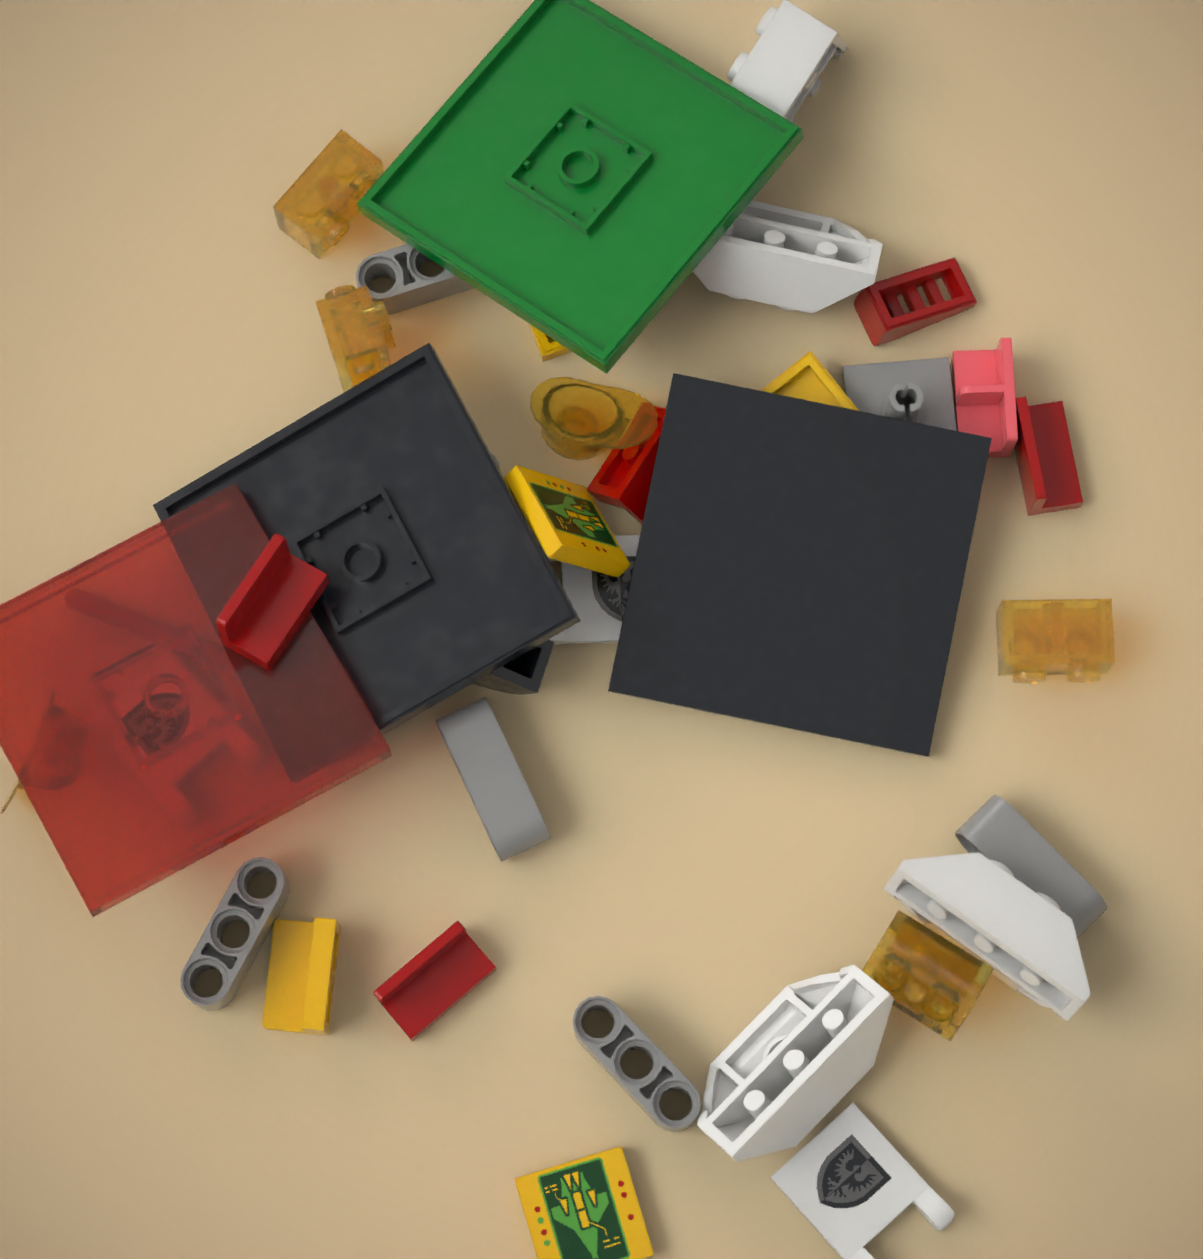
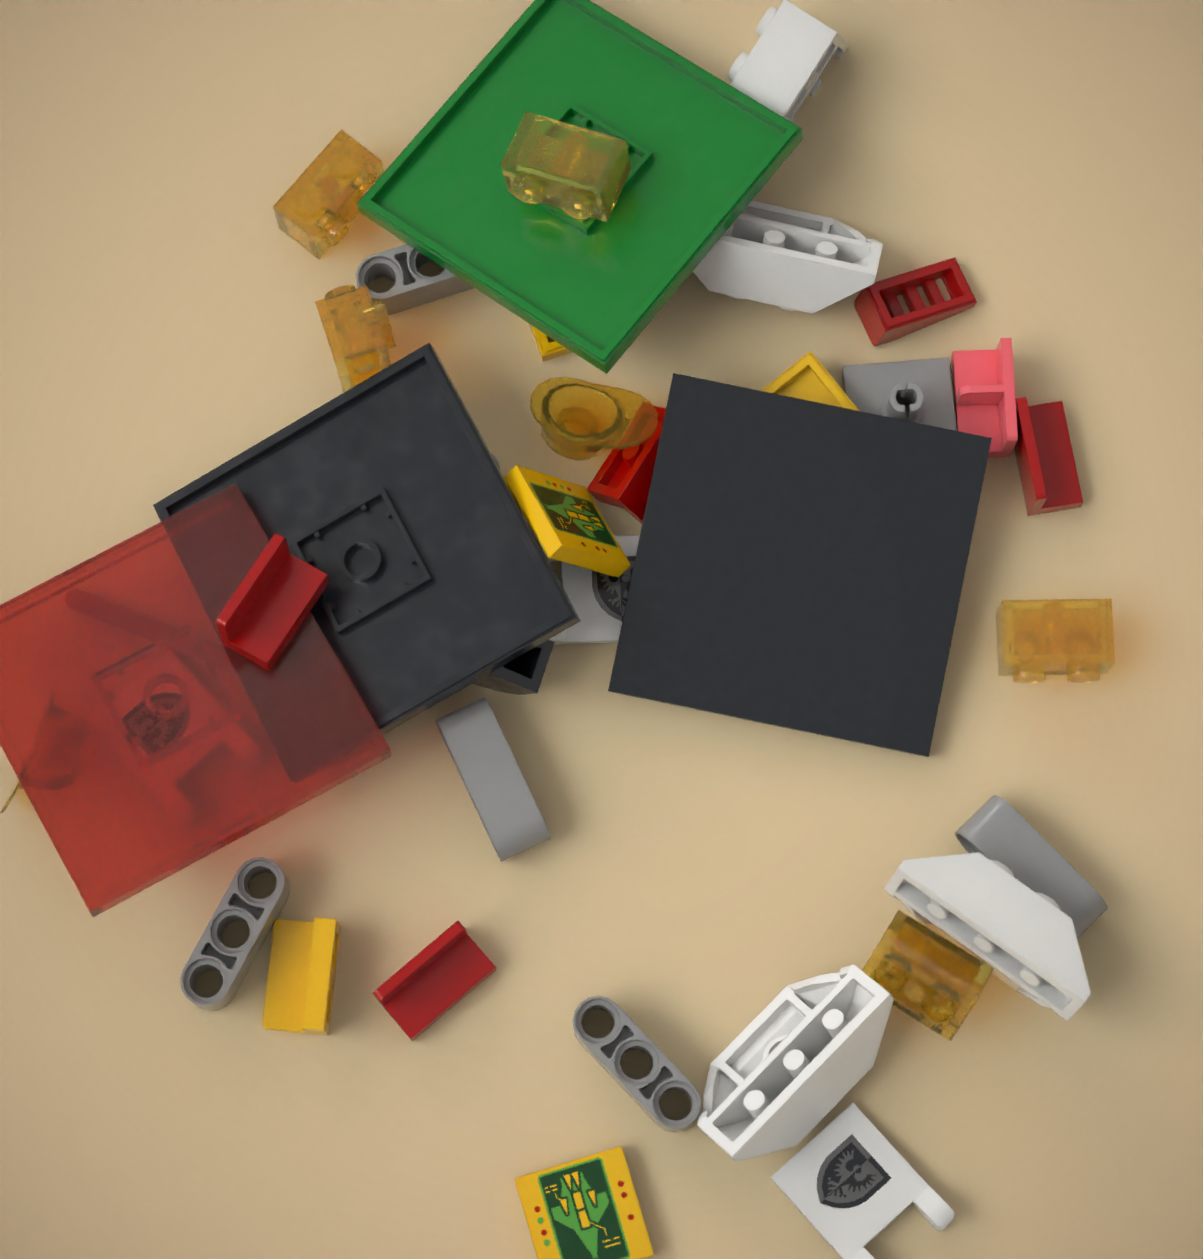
none -> clear yellow brick [501,111,632,222]

